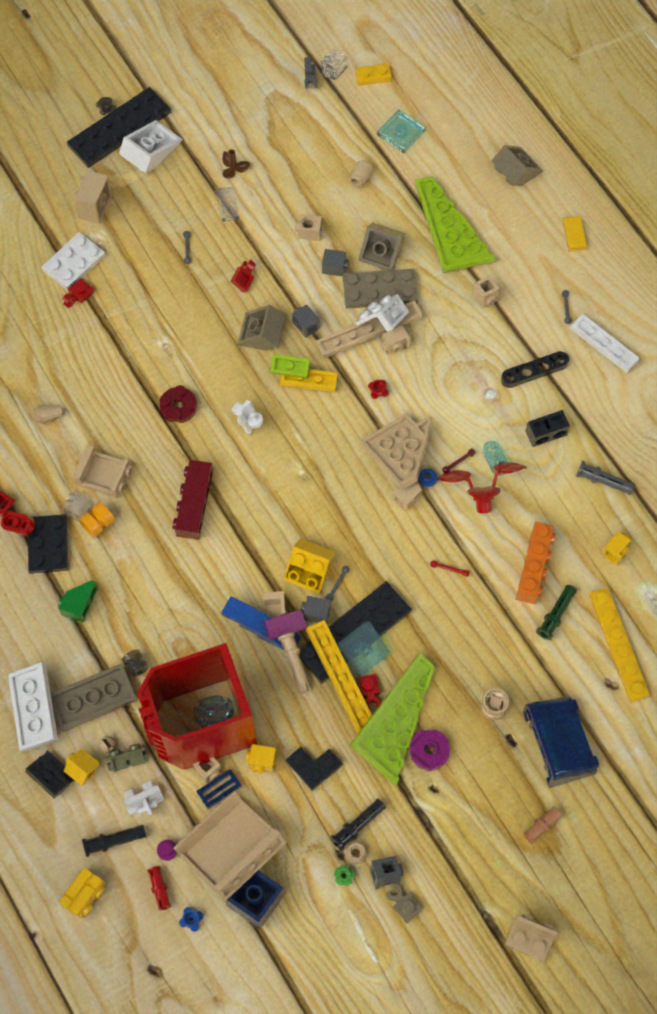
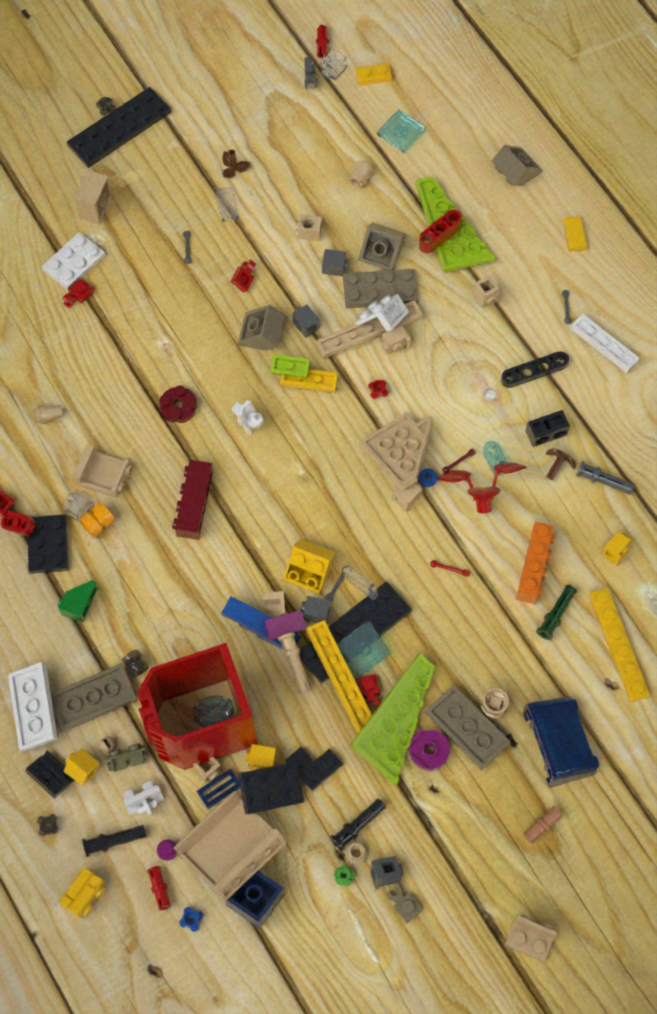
white slope [119,120,182,173] -> none
none -> clear smoke plate [37,814,59,837]
none -> black plate [238,762,304,814]
none -> red axle [316,25,329,58]
none -> clear tile [343,566,378,600]
none -> red beam [419,209,462,254]
none -> dark tan plate [425,685,511,771]
none -> reddish brown plant [546,448,576,480]

